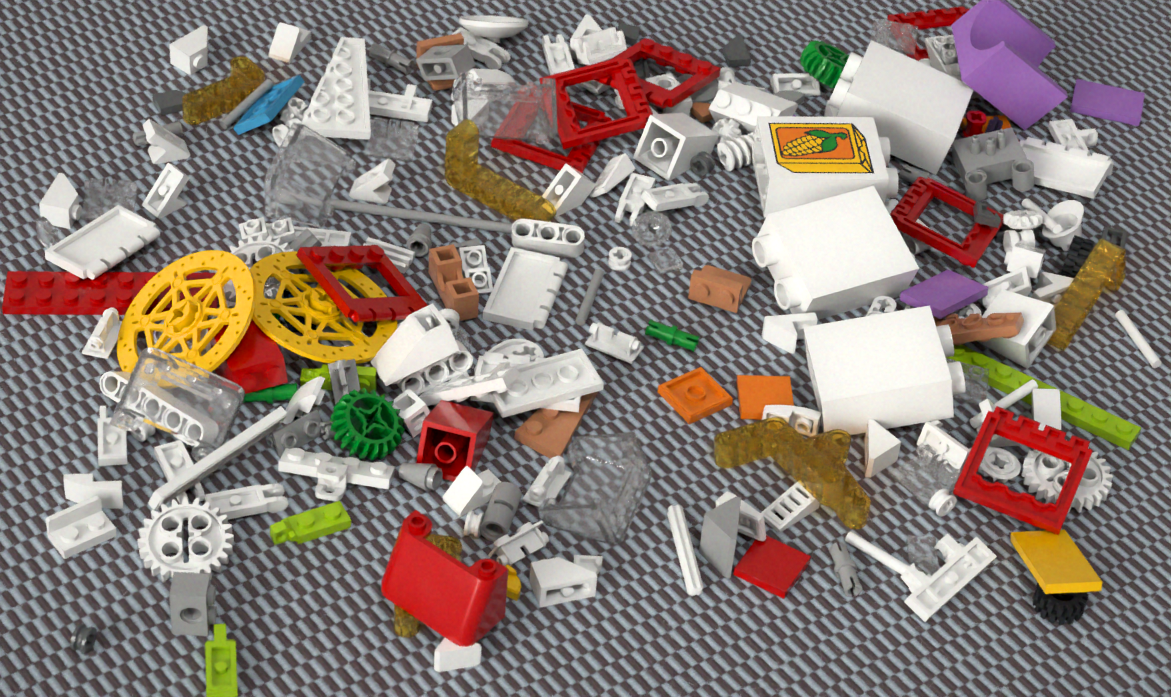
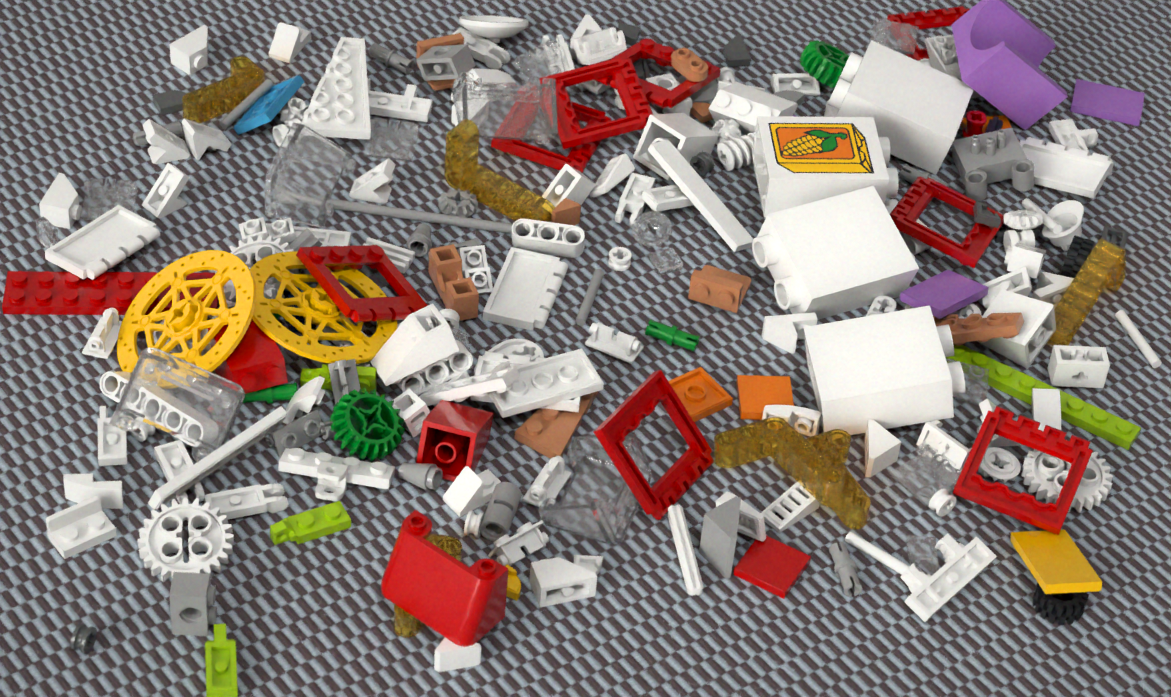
white bar [969,379,1038,428] -> none
none -> white slope [182,118,232,161]
none -> light grey gear [438,188,478,217]
none -> clear hinge [513,40,565,91]
none -> nougat slope [551,198,581,225]
none -> red hinge [594,370,714,520]
none -> white tile [648,140,753,252]
none -> nougat plate [671,48,708,82]
none -> white brick [1048,345,1110,388]

